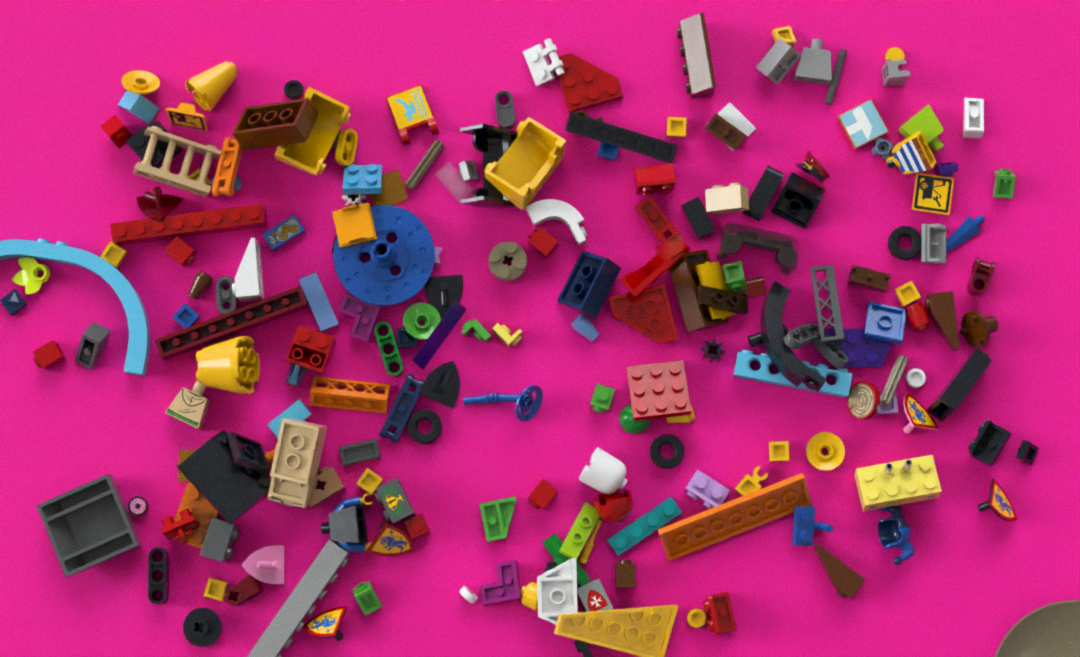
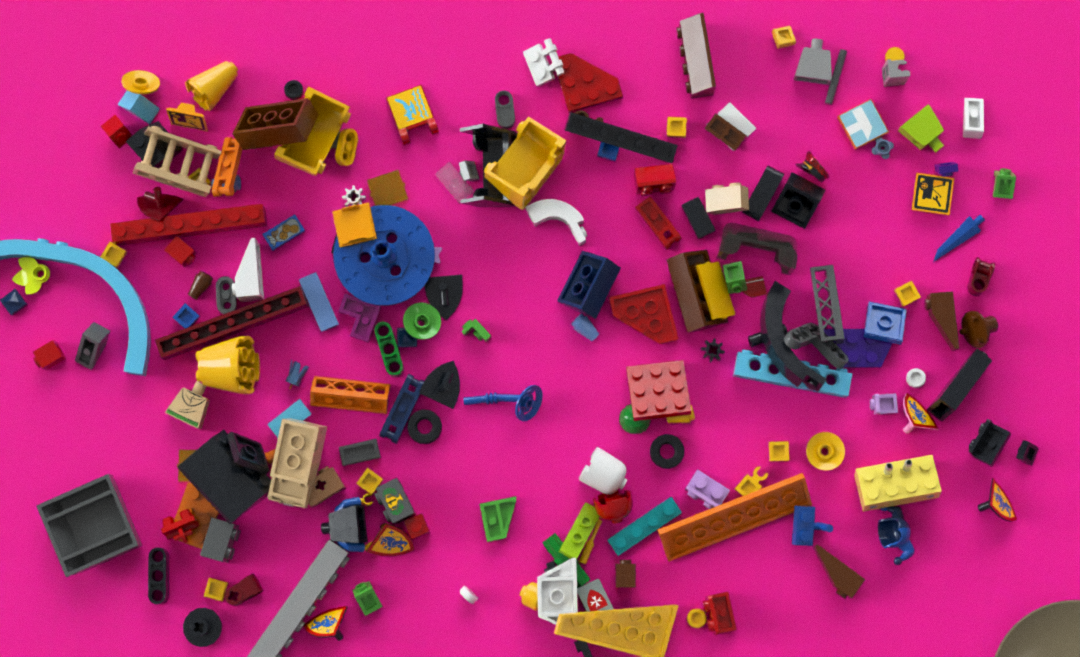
tile [128,496,149,516] -> none
bright pink shield [241,545,284,584] -> none
red slope [285,325,336,373] -> none
dark azure plate [343,164,383,195] -> none
dark tan axle [405,140,444,190] -> none
dark purple sticker [412,300,467,369] -> none
magenta plate [480,560,522,606] -> none
dark tan brick [489,241,527,283] -> none
light yellow bracket [492,323,522,347] -> none
red brick [528,227,558,259] -> none
red brick [528,479,558,510] -> none
bright green bracket [590,384,615,413] -> none
red piece [619,231,690,297] -> none
dark brown plate [697,285,748,315] -> none
light grey hinge [756,38,801,85] -> none
reddish brown hinge [847,265,891,293] -> none
tile [847,381,880,420] -> none
dark tan axle [880,355,908,406] -> none
torso [886,130,936,175] -> none
black tyre [888,226,922,260] -> none
red brick [906,302,931,332] -> none
light grey hinge [921,224,946,265] -> none

